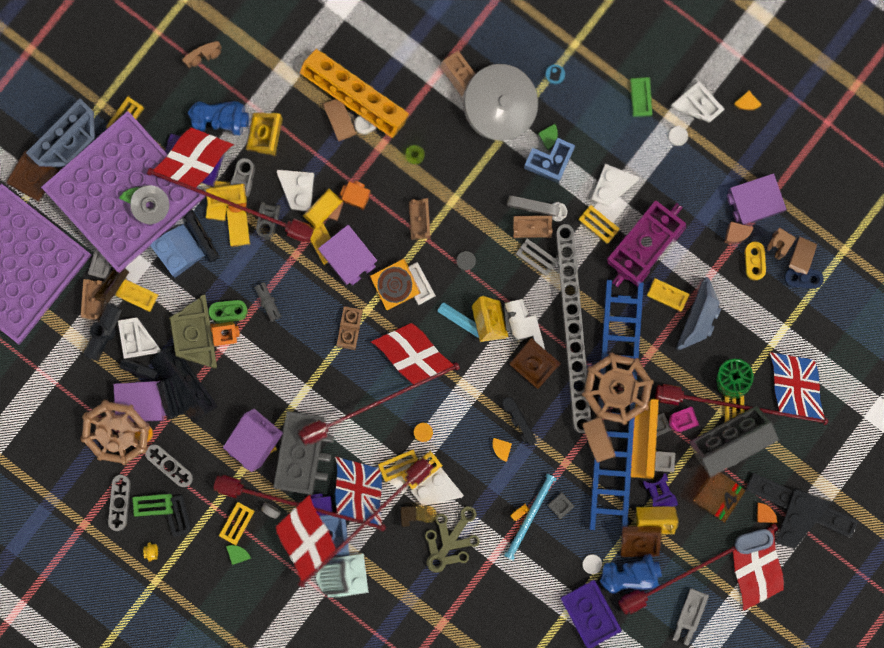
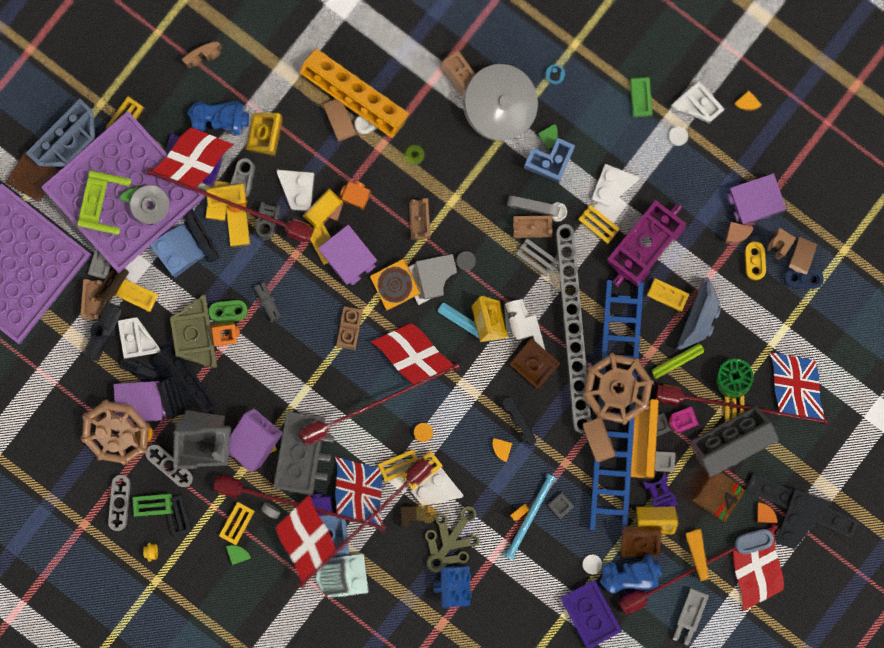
none -> lime plate [77,170,131,235]
none -> dark grey piece [173,410,231,469]
none -> light grey tile [415,254,457,300]
none -> blue plate [433,567,471,607]
none -> lime axle [651,344,704,379]
none -> light orange piece [686,529,708,581]

